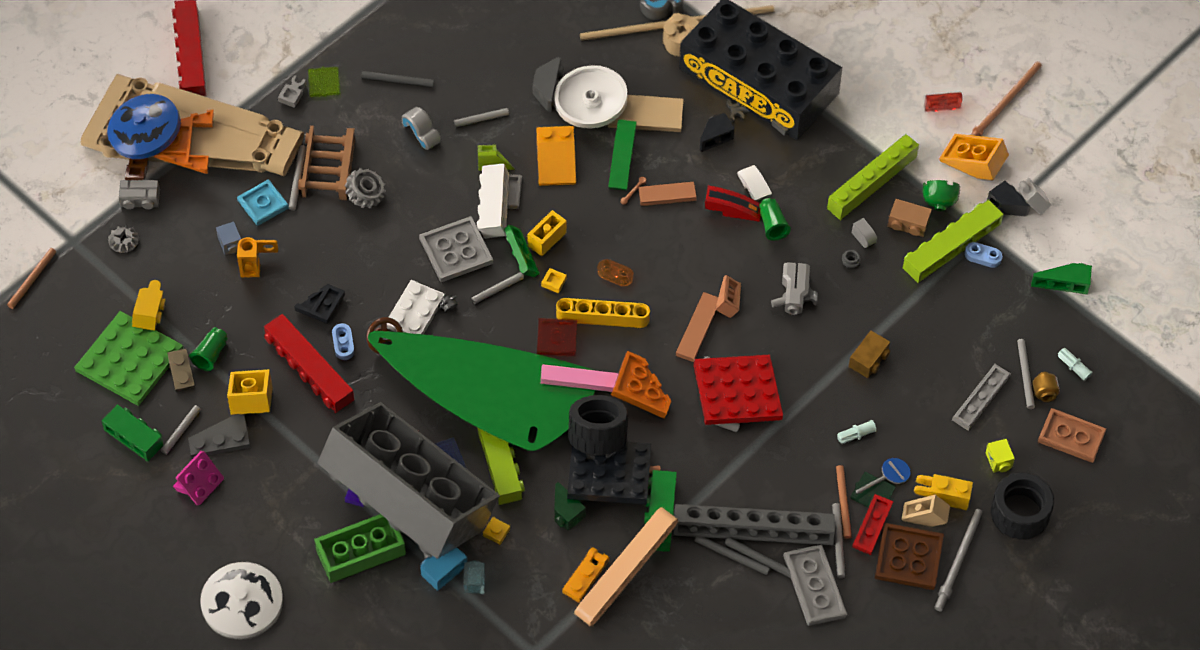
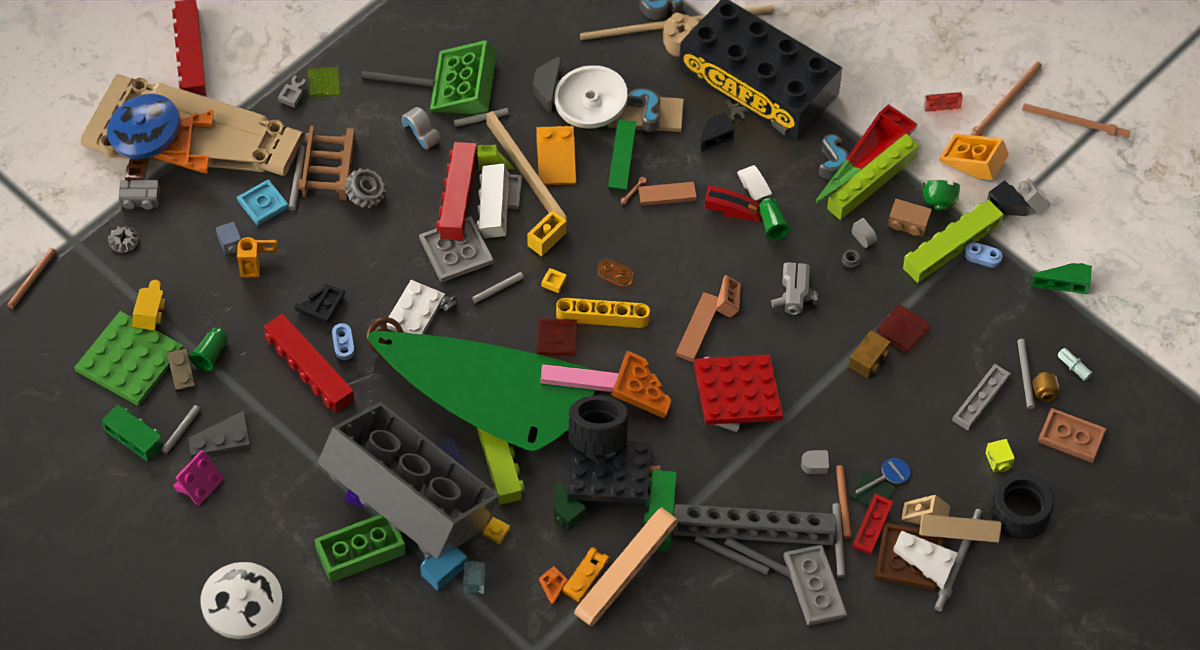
yellow brick [227,369,273,415] -> none
green plate [504,225,540,278] -> none
light aqua axle [837,420,876,444] -> none
yellow hinge [914,474,973,510] -> none
none -> bright green slope [430,40,497,115]
none -> brick [436,142,478,240]
none -> tan tile [486,111,567,220]
none -> orange piece [539,566,567,605]
none -> dark grey animal [628,88,661,132]
none -> light grey piece [801,450,829,474]
none -> red plate [816,104,918,203]
none -> dark grey animal [818,134,849,179]
none -> clear red plate [876,304,930,353]
none -> white wing [893,531,958,589]
none -> tan tile [919,514,1001,542]
none -> nougat bar [1022,103,1131,138]

